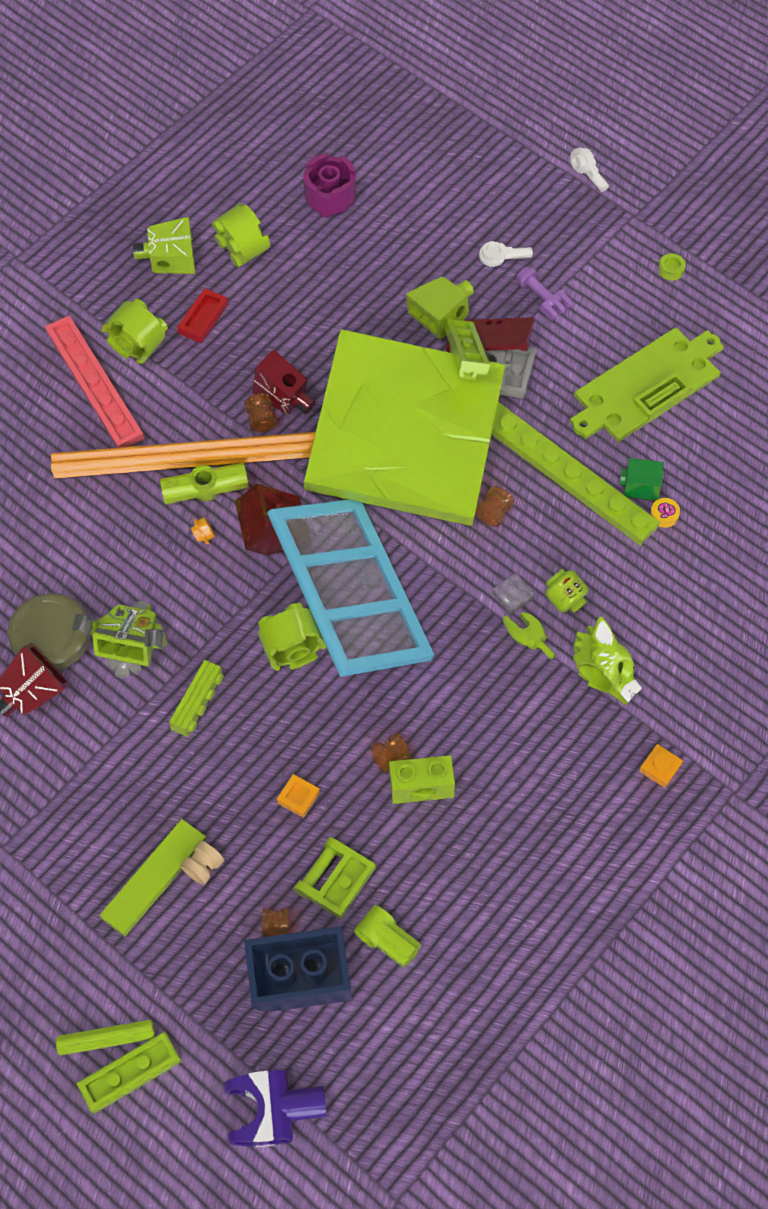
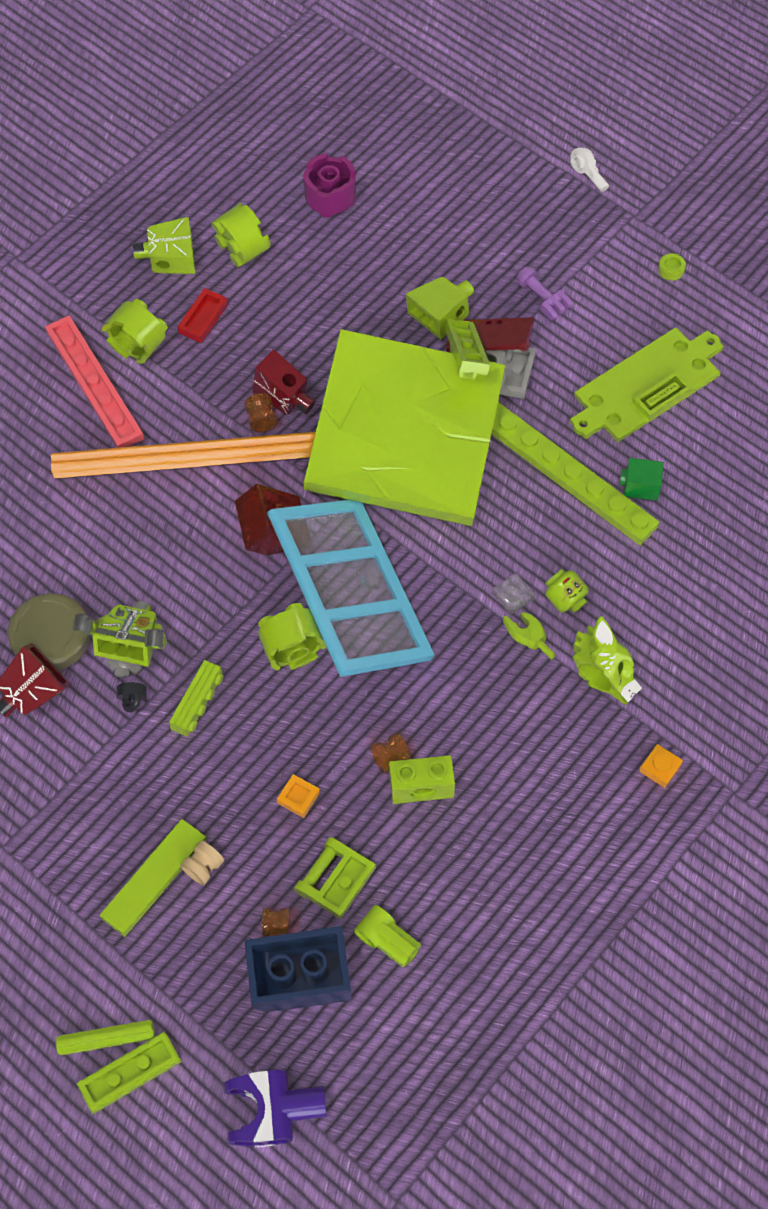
lime piece [160,462,249,504] -> none
light orange plate [191,517,216,544] -> none
clear orange wheel [475,486,515,527] -> none
white plate [479,241,532,267] -> none
yellow tile [650,498,680,528] -> none
none -> black tile [116,682,147,713]

